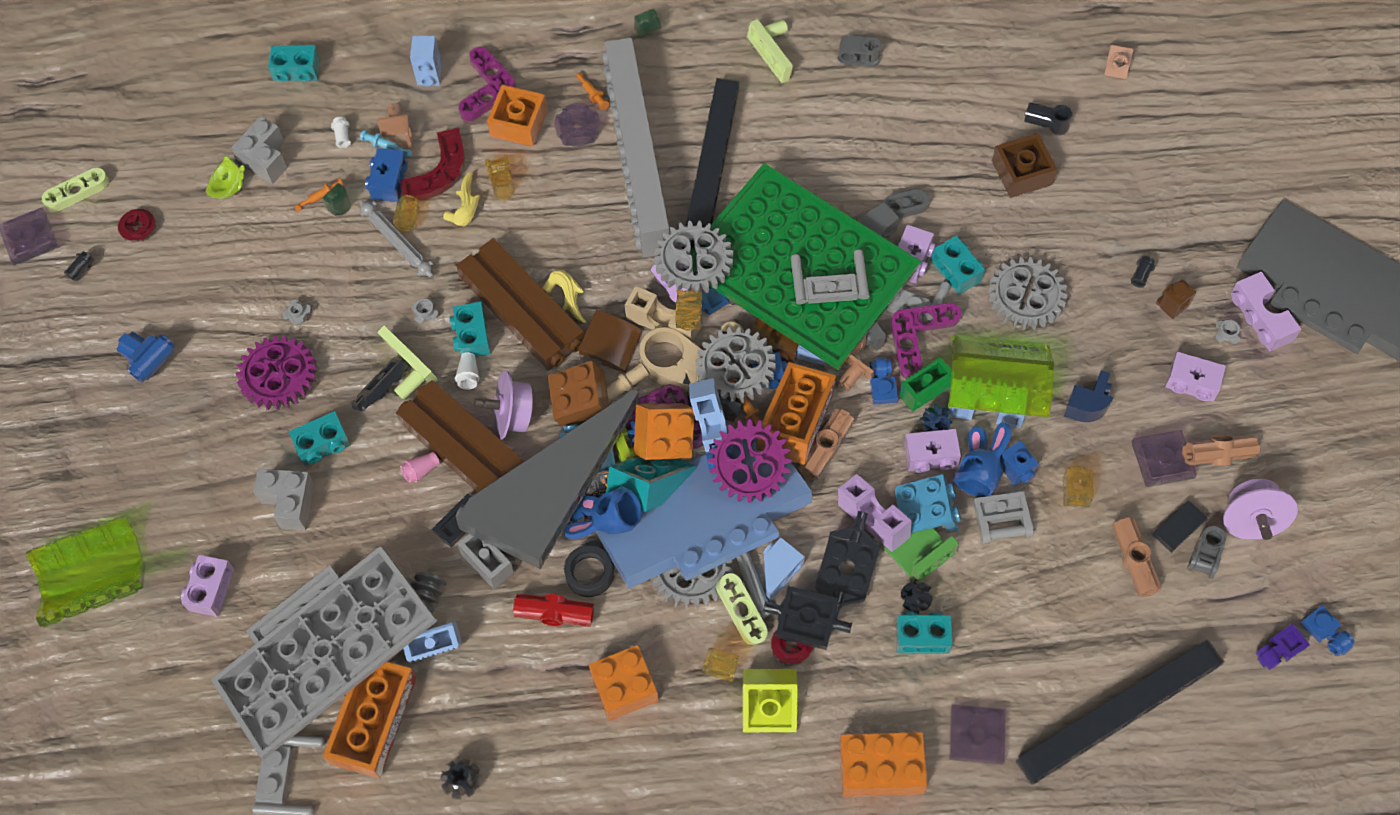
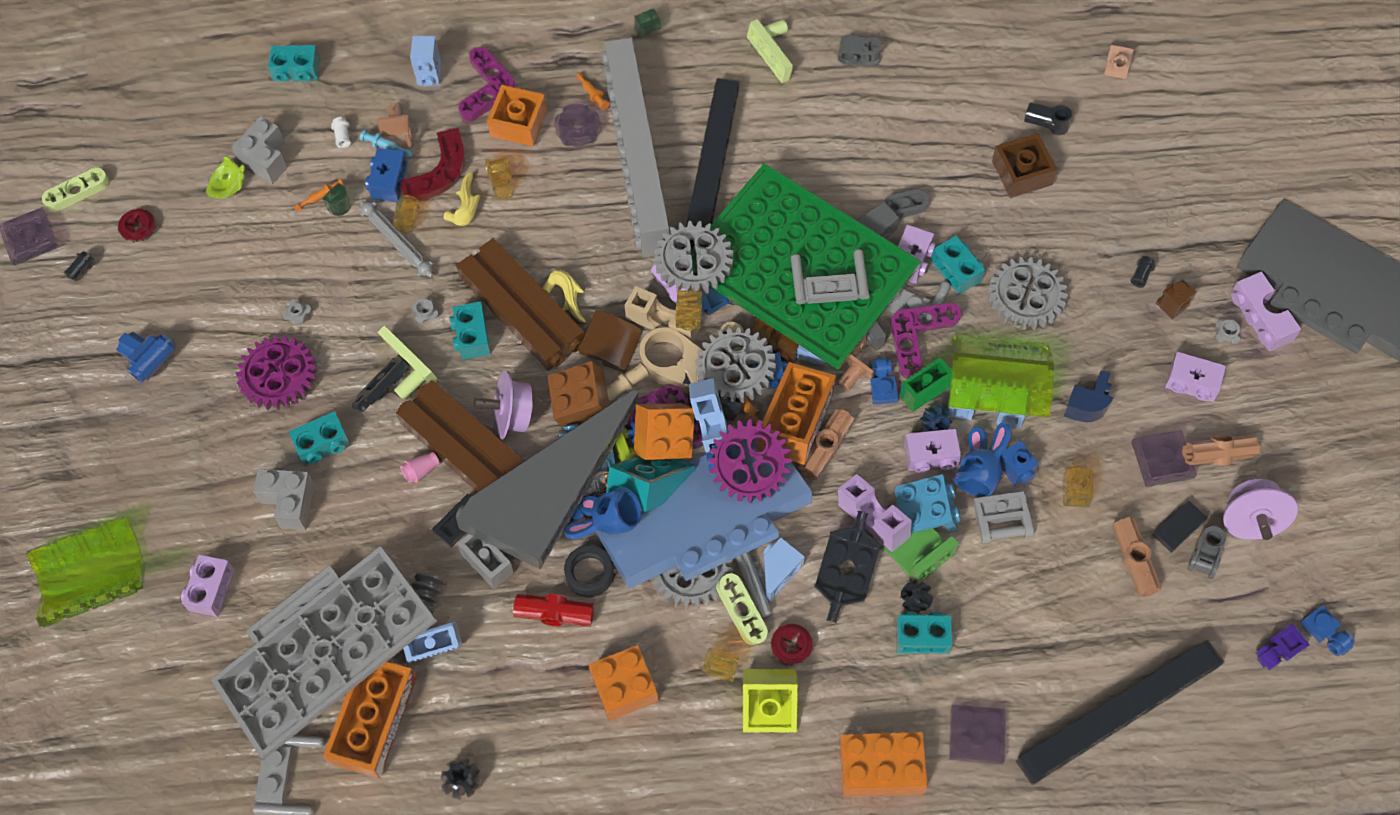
white cone [455,352,480,390] -> none
black plate [763,586,852,650] -> none

